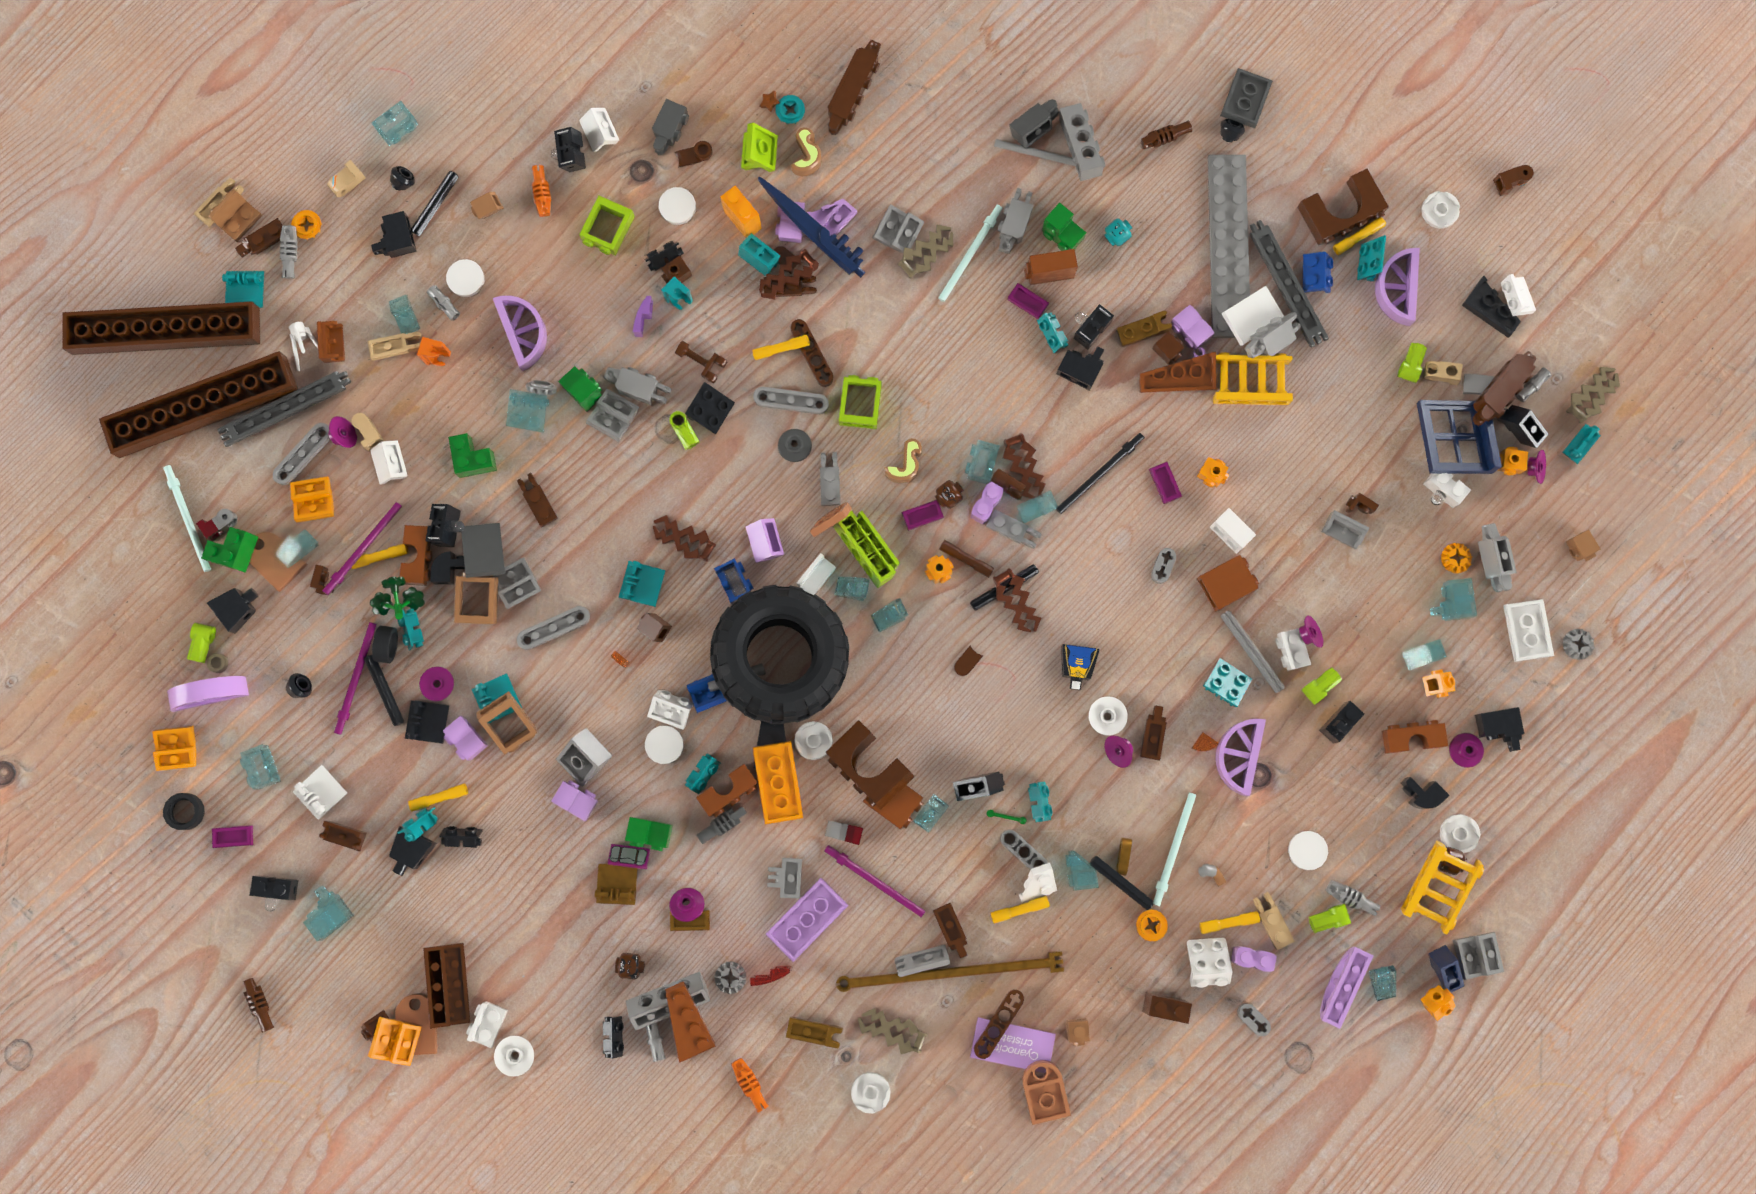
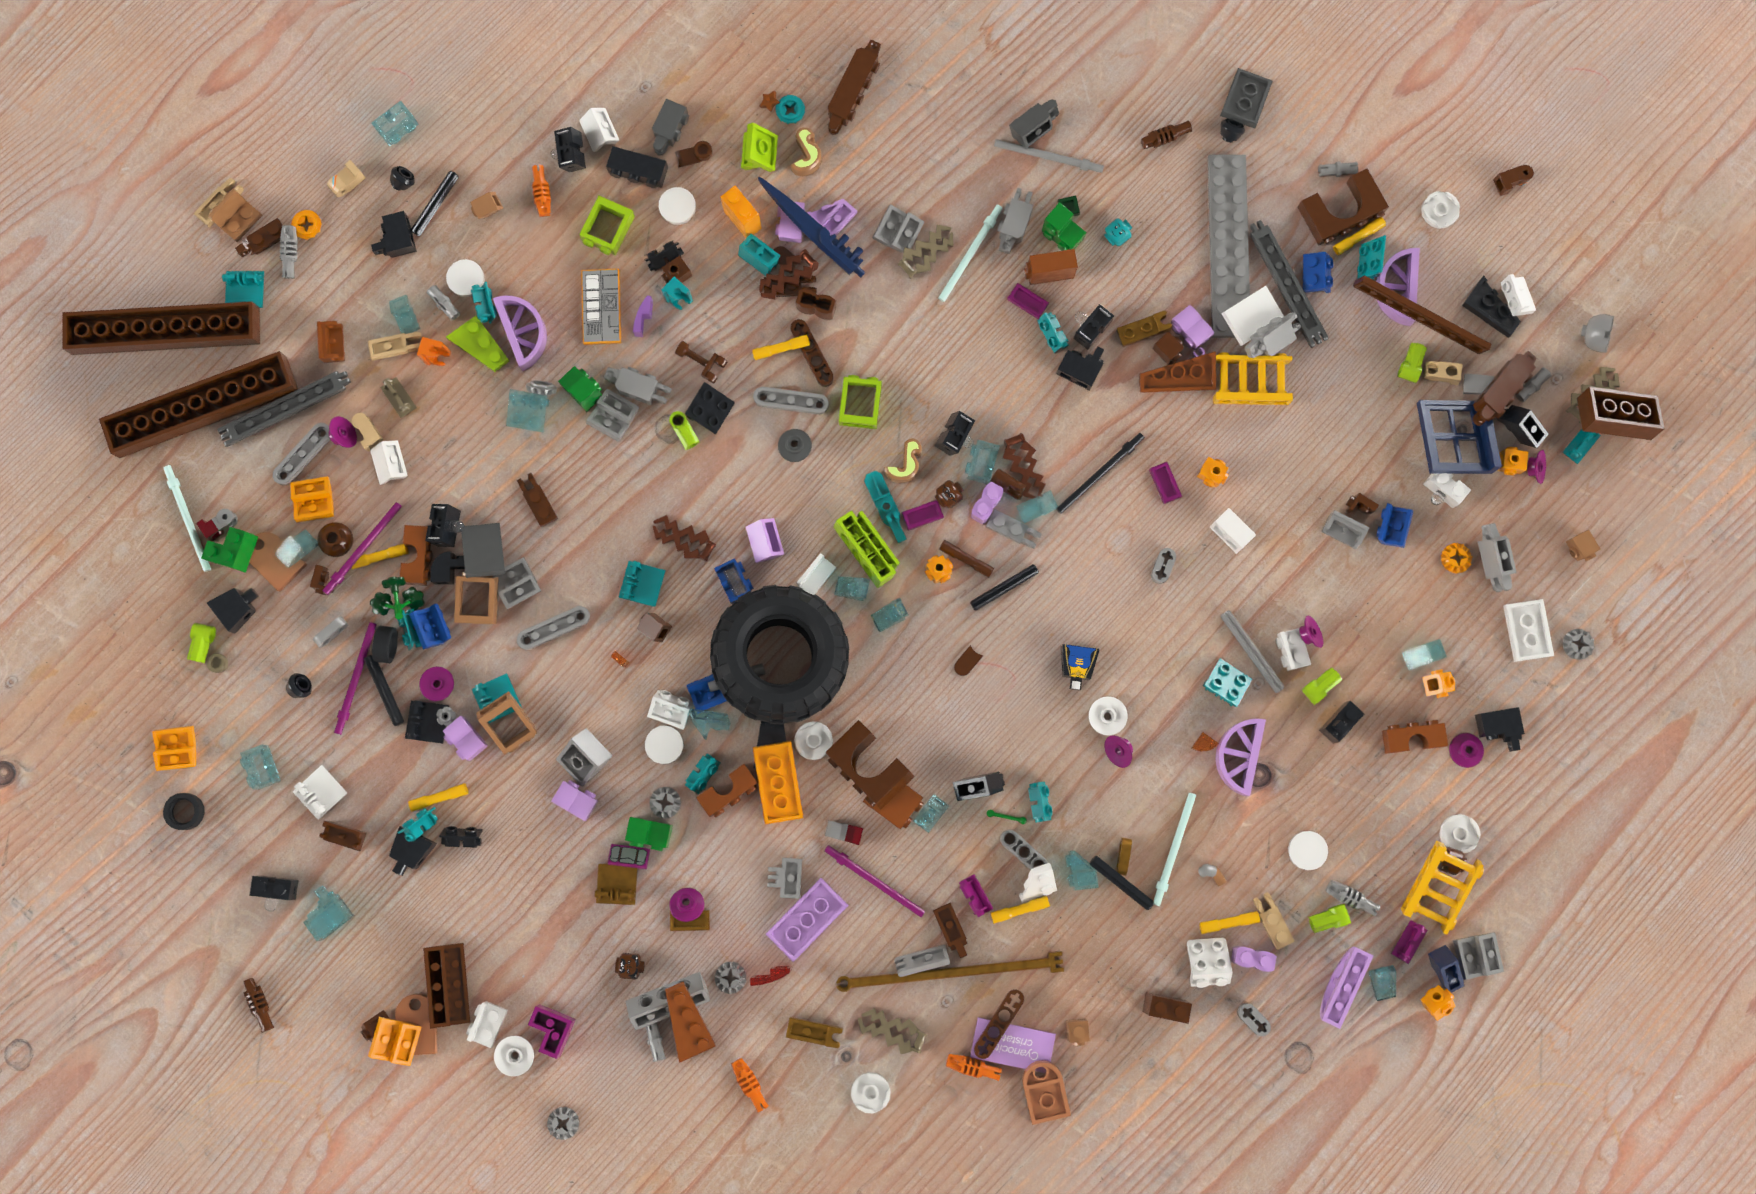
lavender window [167,676,249,712] -> none
magenta tile [212,826,254,848] -> none
white plant [289,322,318,371] -> none
green brick [448,433,497,478] -> none
black hinge [603,1016,624,1059] -> none
dark grey hinge [697,806,747,844] -> none
nougat tile [810,502,852,537] -> none
light grey hinge [820,452,840,506] -> none
copper piece [993,568,1041,632] -> none
light grey brick [1059,103,1105,181] -> none
light orange gear [1136,909,1168,941] -> none
reddish brown hinge [1140,705,1167,761] -> none
dark orange brick [1197,555,1259,612] -> none
black brick [1400,777,1450,809] -> none
clear light blue hinge [1430,578,1477,621] -> none
none -> light grey beam [313,617,348,648]
none -> reddish brown piece [317,522,353,557]
none -> dark tan hinge [380,377,417,418]
none -> blue bracket [409,603,451,649]
none -> light grey plate [436,707,456,726]
none -> lime wing [446,316,510,372]
none -> teal hinge [471,282,497,324]
none -> magenta brick [528,1004,576,1059]
none -> light grey gear [547,1107,579,1140]
none -> tile [581,269,621,345]
none -> black brick [606,146,668,188]
none -> light grey gear [650,787,681,818]
none -> clear light blue slope [689,709,730,740]
none -> reddish brown brick [796,289,836,320]
none -> teal piece [864,471,907,543]
none -> black piece [935,411,975,456]
none -> orange hinge [946,1054,1002,1081]
none -> magenta hinge [959,874,993,917]
none -> dark green tile [1057,195,1080,216]
none -> light grey pin [1318,162,1358,177]
none -> reddish brown tile [1353,275,1492,354]
none -> blue bracket [1377,503,1413,548]
none -> magenta hinge [1391,920,1428,964]
none -> reddish brown brick [1577,387,1665,440]
none -> light grey cylinder [1581,314,1614,353]

